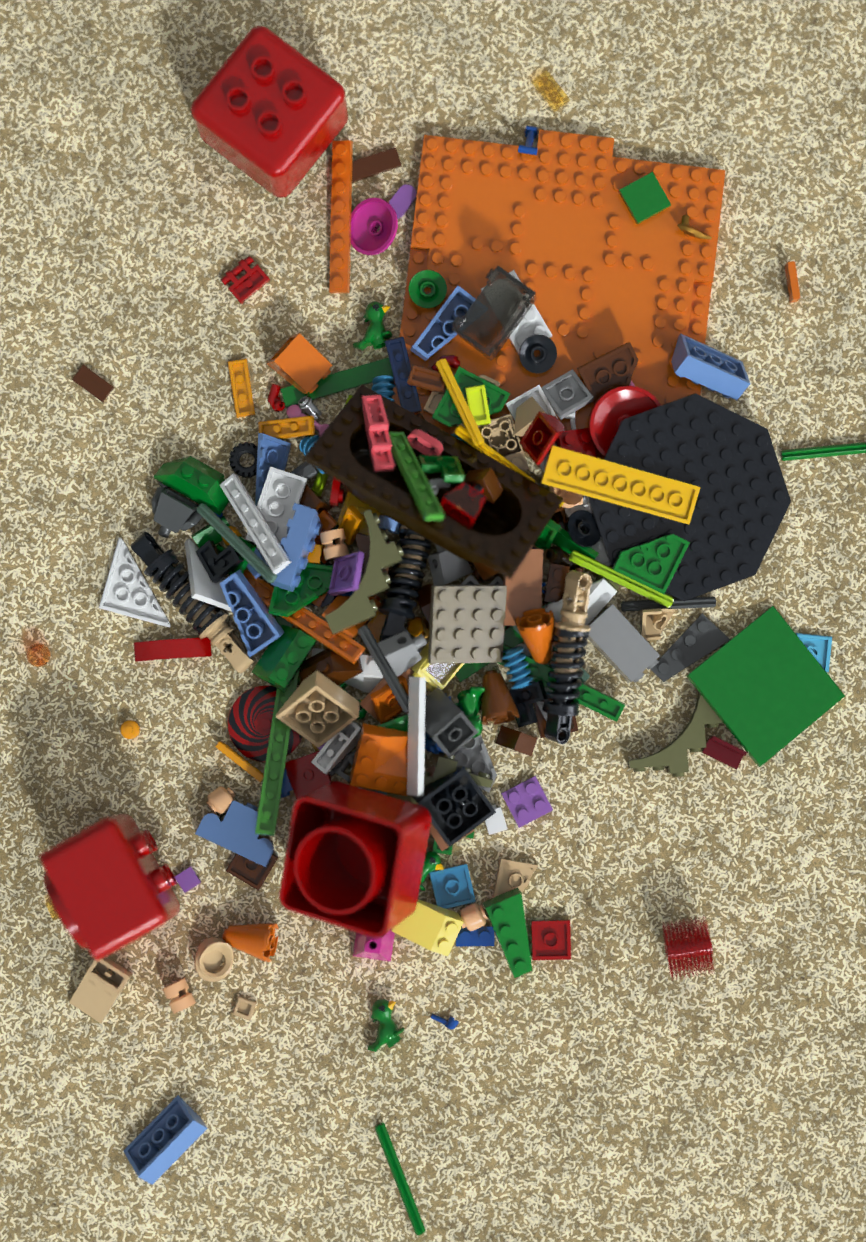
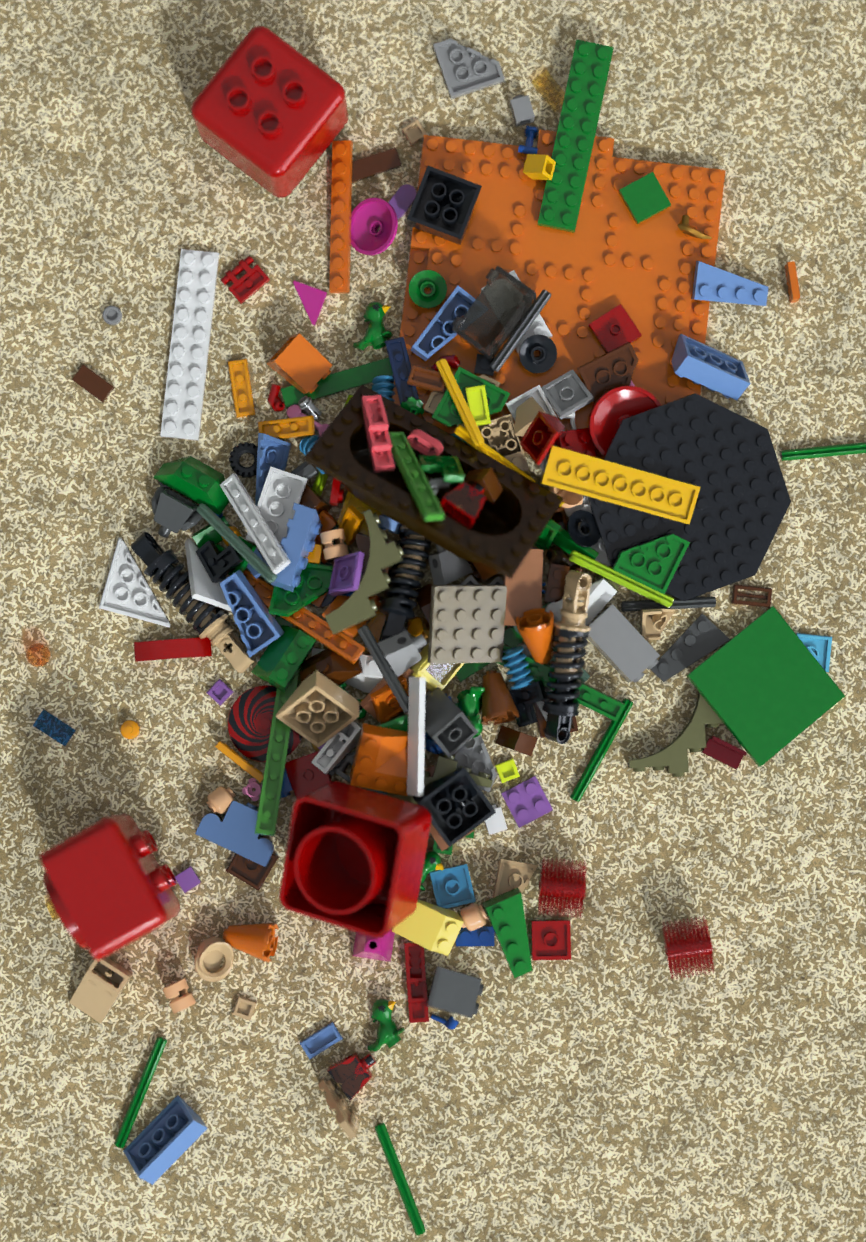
none -> tile [33,709,76,746]
none -> light grey tile [103,306,122,325]
none -> green axle [114,1037,167,1148]
none -> white plate [160,249,219,441]
none -> medium lavender tile [206,679,233,706]
none -> bright pink plate [242,778,262,801]
none -> dark pink tile [293,281,327,326]
none -> medium blue tile [300,1022,343,1060]
none -> tan plate [318,1077,360,1140]
none -> torso [327,1053,376,1100]
none -> green plant [401,396,424,415]
none -> tan tile [402,119,428,146]
none -> red slope [404,943,429,1023]
none -> black slope [407,166,482,245]
none -> dark grey slope [426,966,484,1018]
none -> light grey plate [433,39,505,99]
none -> black plate [474,354,495,377]
none -> dark grey axle [490,290,551,372]
none -> neon yellow tile [495,758,520,783]
none -> light grey brick [510,95,535,127]
none -> yellow brick [523,154,556,180]
none -> green plate [537,40,614,233]
none -> red piece [538,857,587,919]
none -> green axle [570,698,633,802]
none -> red plate [588,304,642,353]
none -> medium blue wing [692,261,768,306]
none -> reddish brown tile [731,584,772,608]

